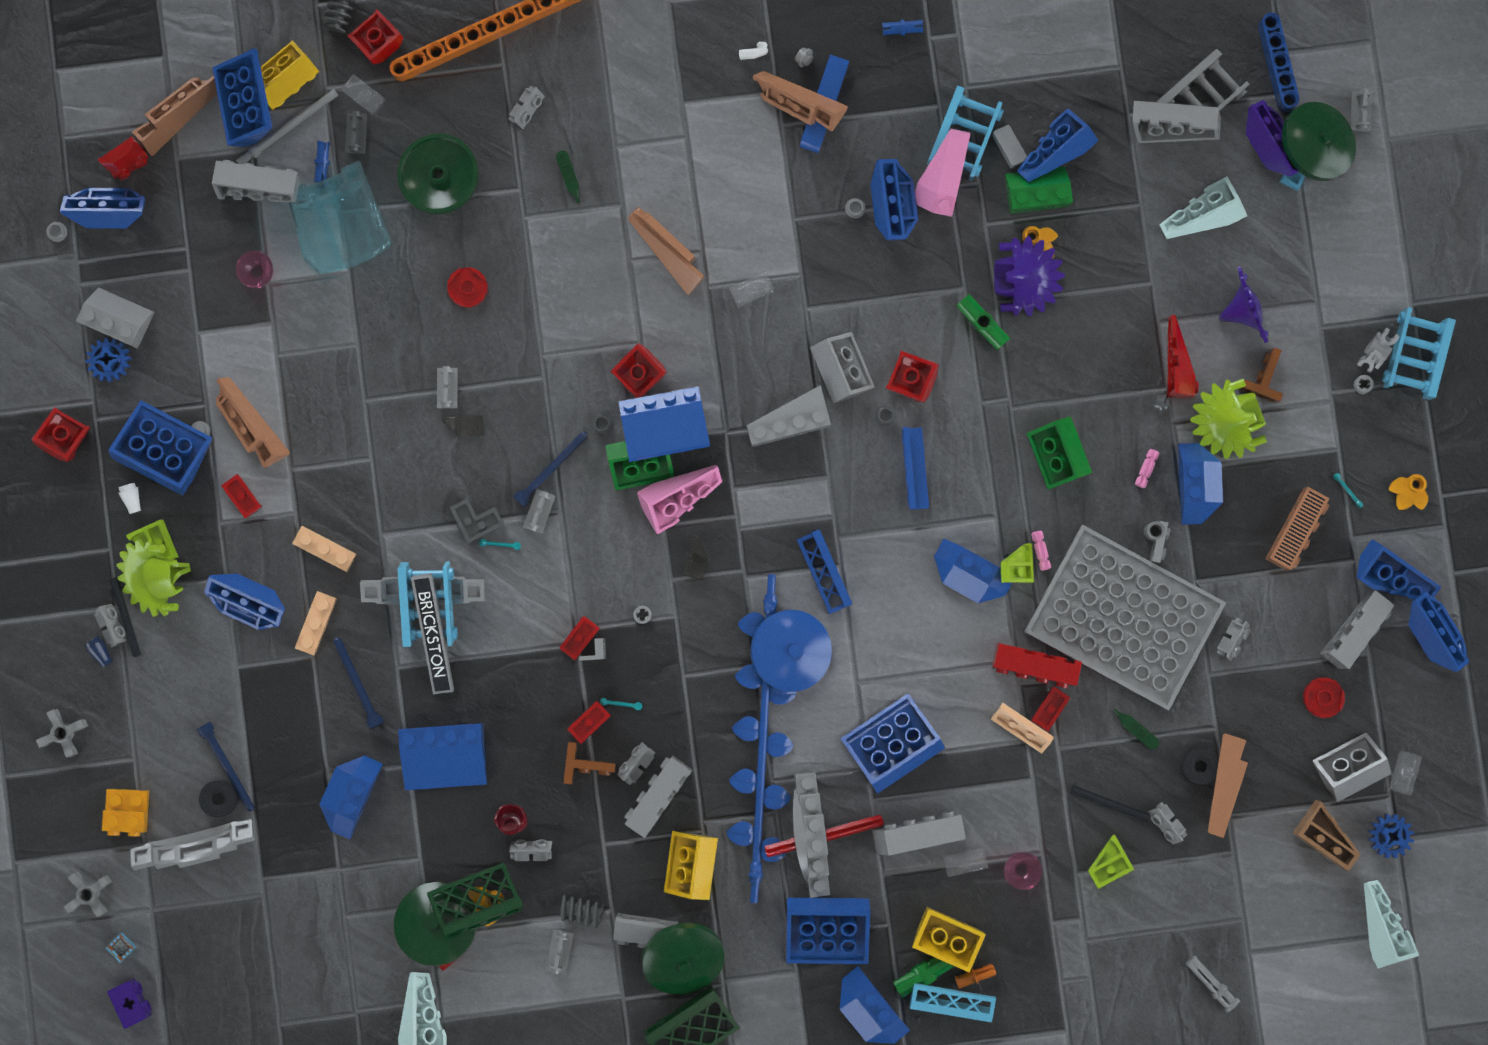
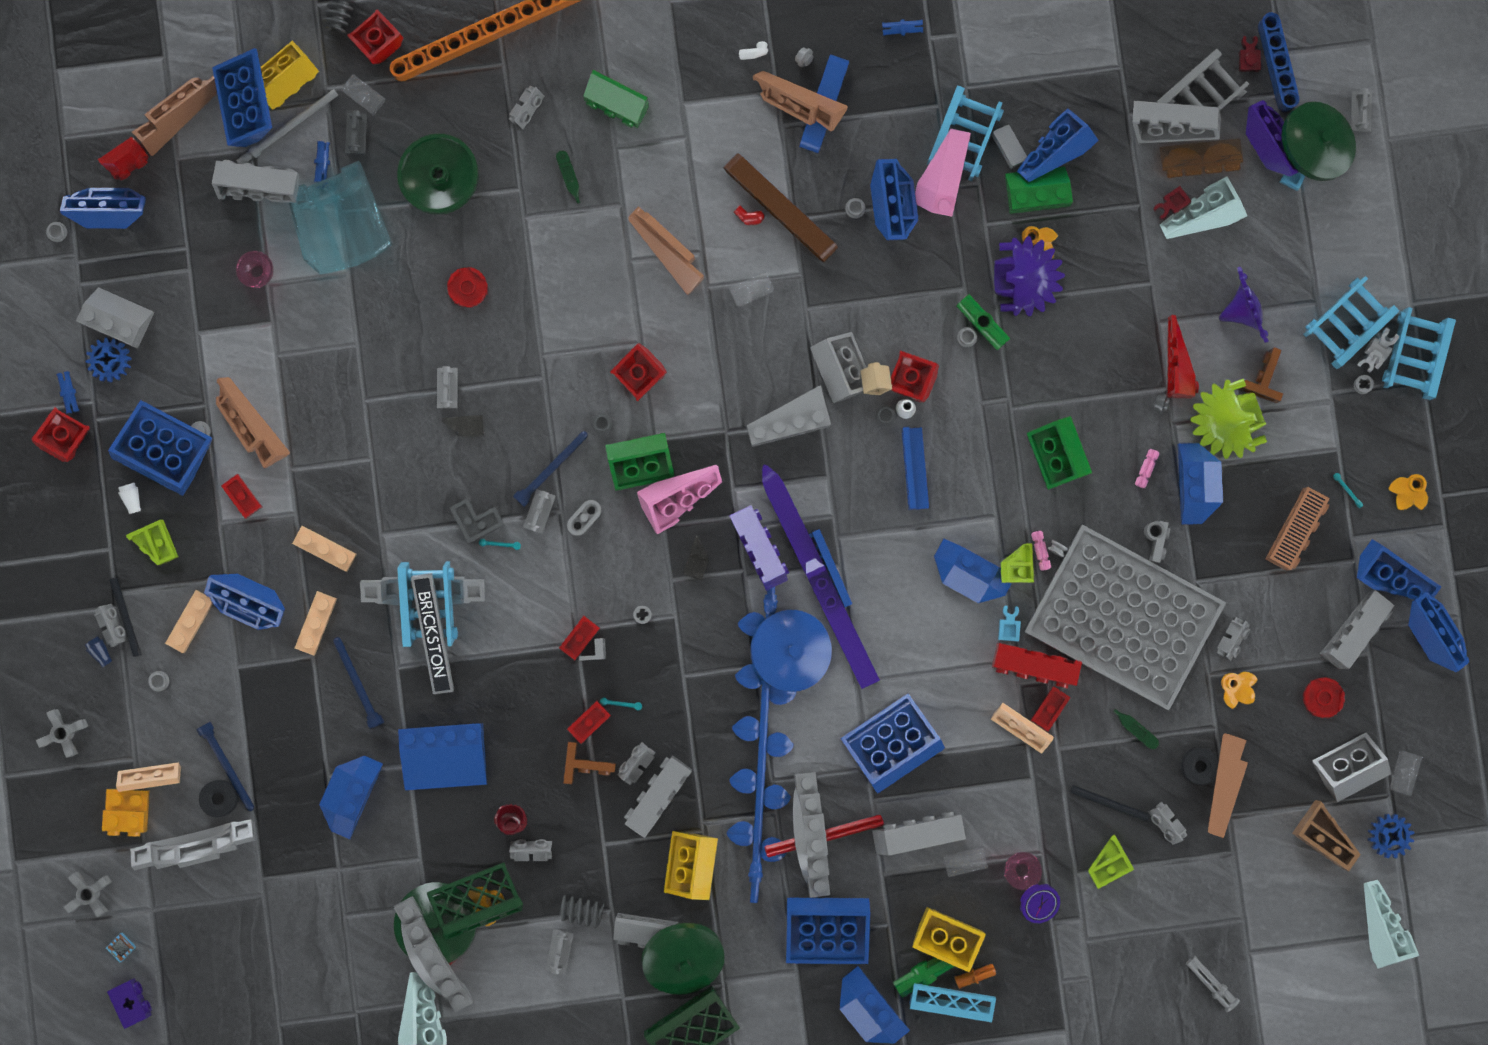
lime piece [117,539,191,617] -> none
blue slope [619,386,710,462] -> none
none -> blue pin [56,371,79,414]
none -> light nougat plate [116,762,181,792]
none -> light grey plate [148,671,169,691]
none -> light nougat plate [165,590,213,653]
none -> light grey piece [394,896,474,1012]
none -> light grey plate [567,500,602,536]
none -> green slope [583,70,649,128]
none -> reddish brown beam [723,153,838,262]
none -> wedge [729,505,789,591]
none -> red arm [734,205,765,225]
none -> dark purple piece [762,464,880,689]
none -> tan brick [860,362,892,395]
none -> white cone [896,399,916,419]
none -> light grey plate [957,327,978,347]
none -> medium azure plate [998,606,1021,642]
none -> dark purple tile [1020,884,1060,924]
none -> light grey bush [1047,540,1068,558]
none -> dark red plate [1153,186,1192,220]
none -> clear orange windscreen [1160,138,1243,178]
none -> light orange plate [1221,671,1258,709]
none -> dark red plate [1239,36,1261,72]
none -> medium azure fence [1303,276,1399,369]

